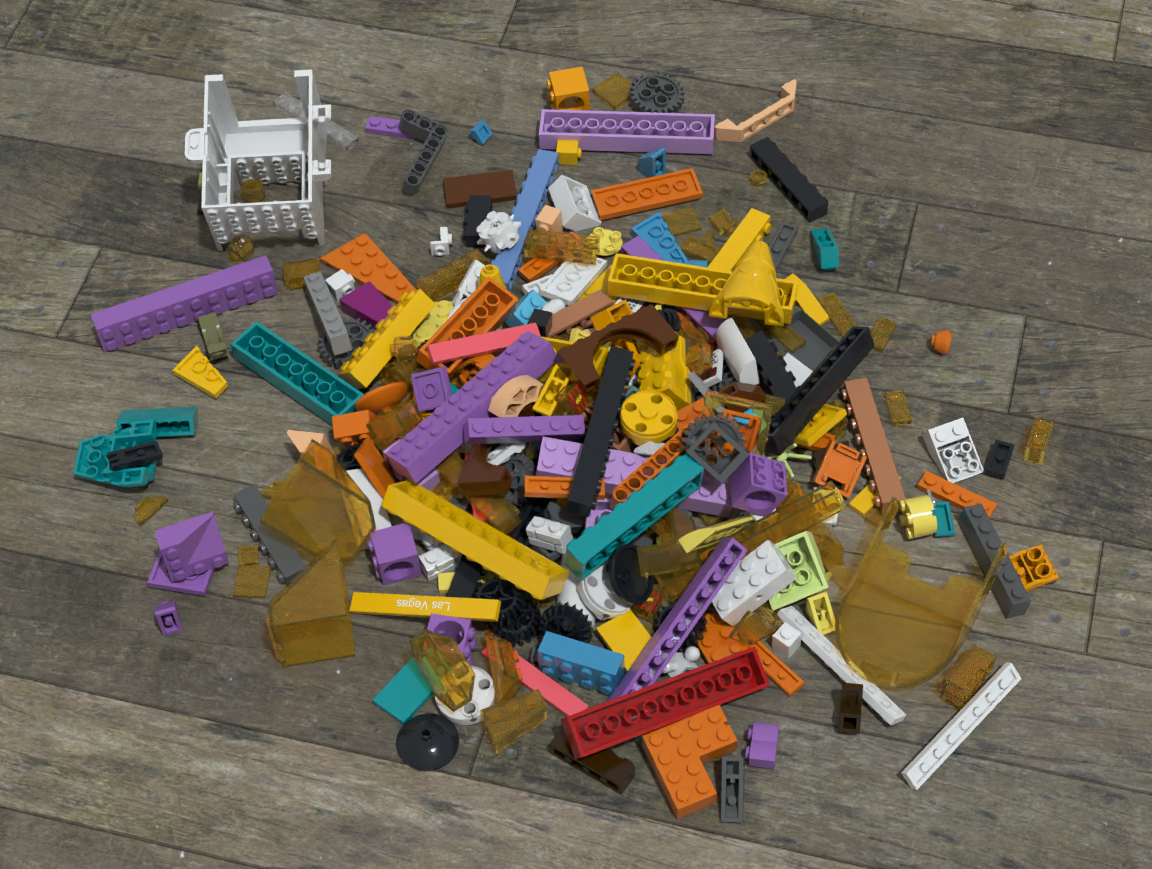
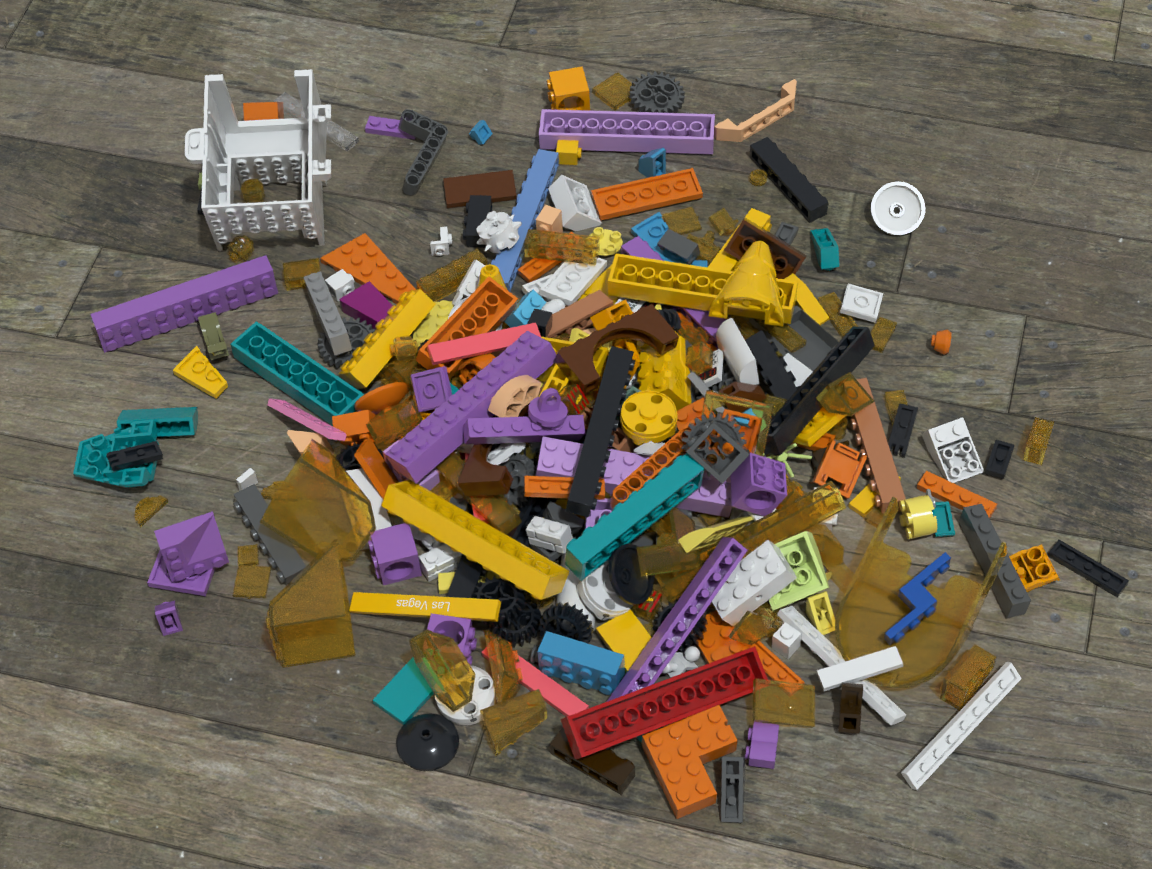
none -> white tile [236,468,258,491]
none -> orange brick [243,102,284,121]
none -> bright pink tile [267,398,347,441]
none -> medium lavender tile [528,388,568,427]
none -> dark grey hinge [657,229,700,265]
none -> reddish brown slope [724,218,807,279]
none -> clear yellow tile [753,678,815,728]
none -> clear yellow slope [816,372,874,416]
none -> white tile [817,646,903,691]
none -> white tile [840,283,883,323]
none -> white dish [871,182,925,236]
none -> blue bracket [884,552,951,645]
none -> black hinge [888,403,918,457]
none -> black tile [1048,540,1129,598]

